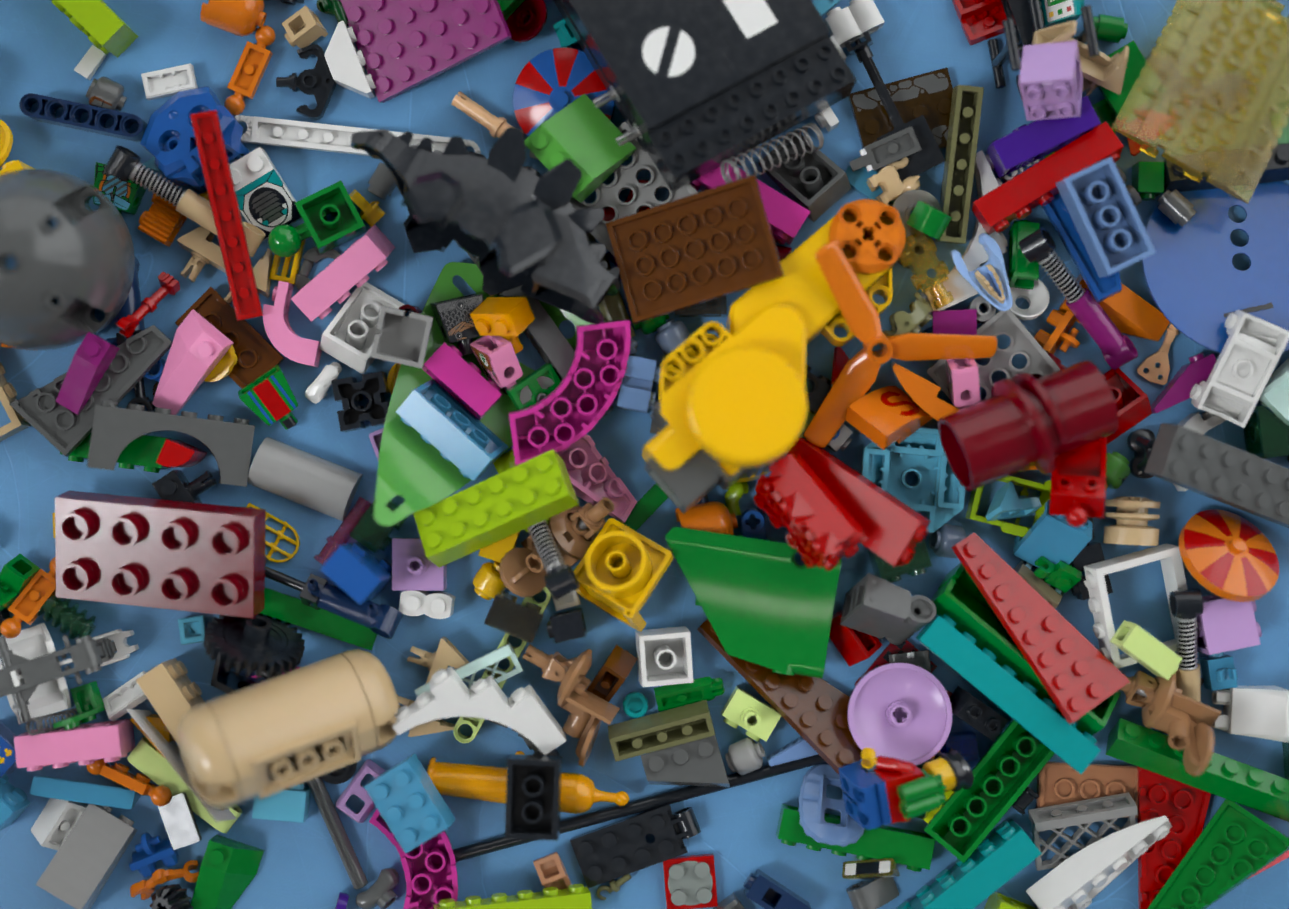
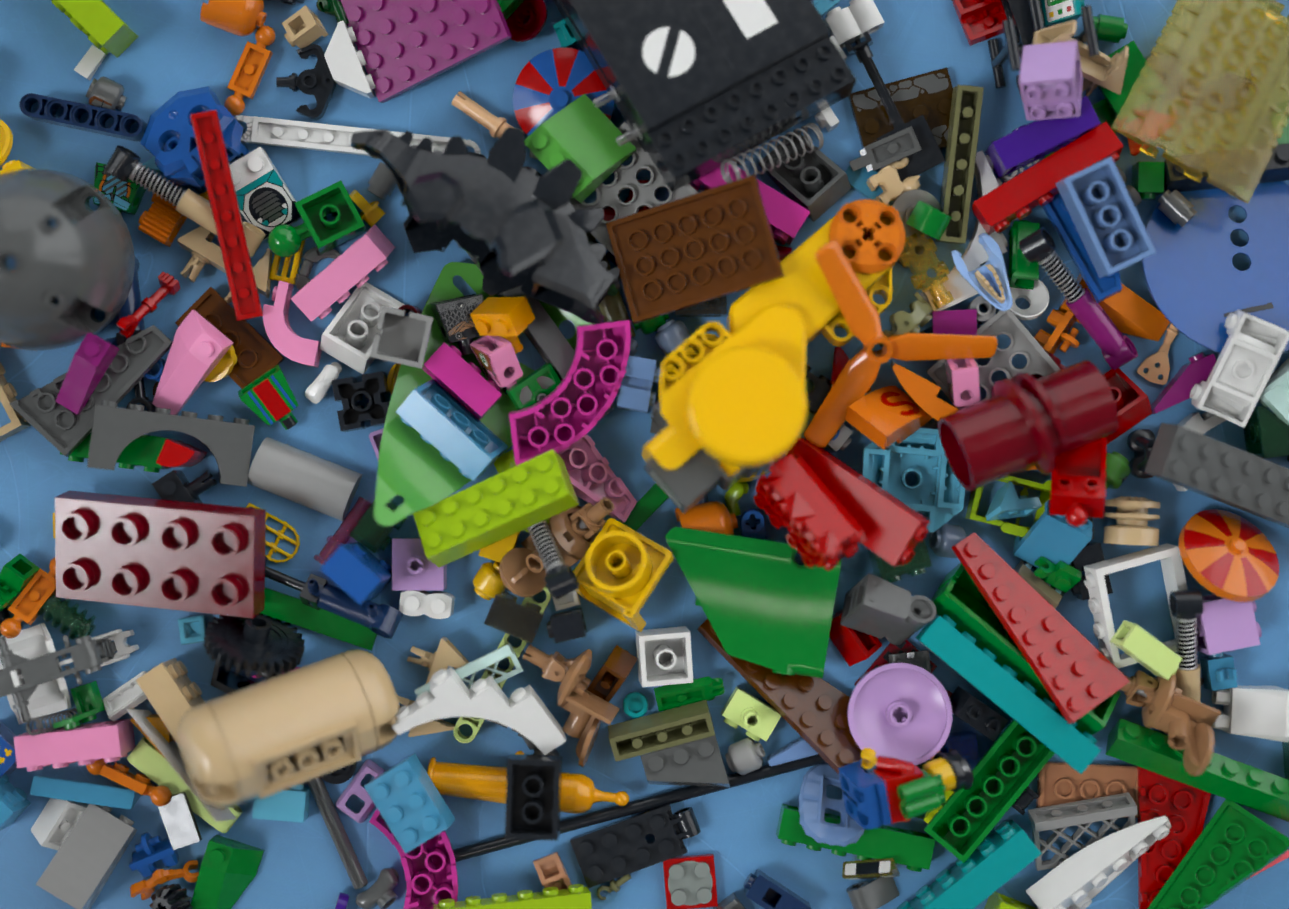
white plate [141,63,198,100] -> none

